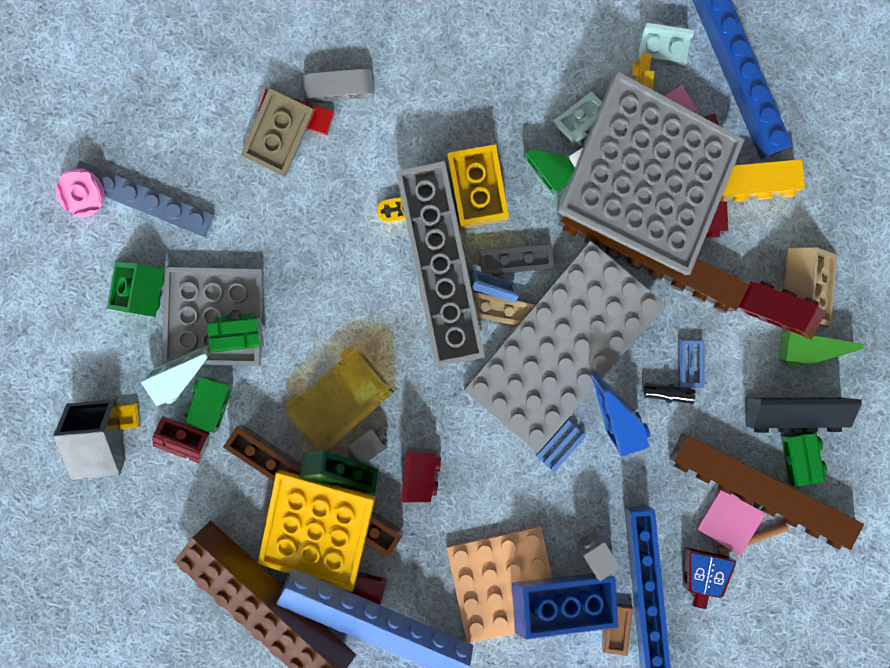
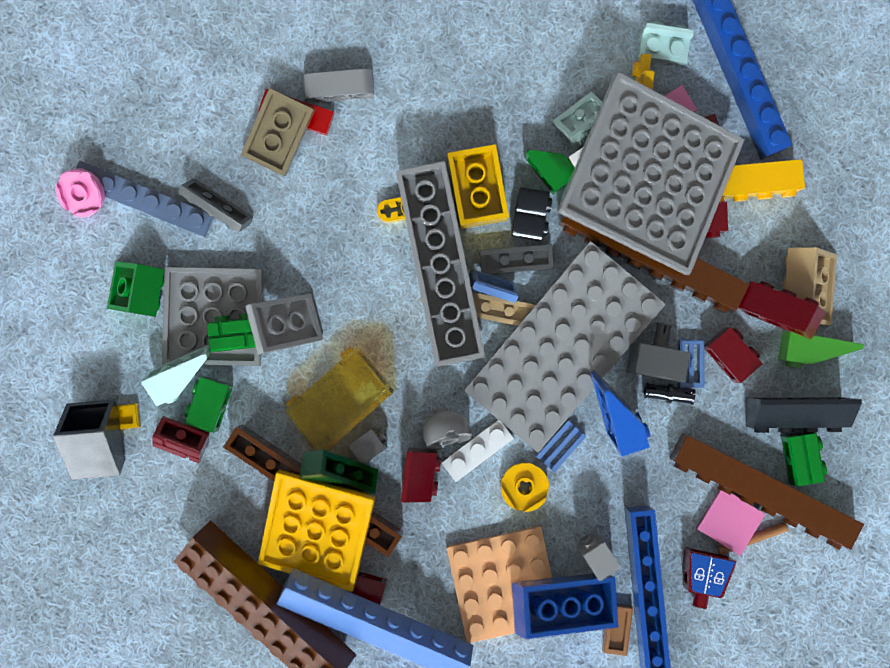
none -> dark grey plate [178,178,253,233]
none -> light grey plate [246,294,323,355]
none -> light grey cylinder [422,407,472,450]
none -> white plate [441,420,514,482]
none -> yellow plate [501,462,549,512]
none -> black brick [511,187,552,241]
none -> dark grey brick [626,323,690,382]
none -> dark red brick [704,327,763,383]

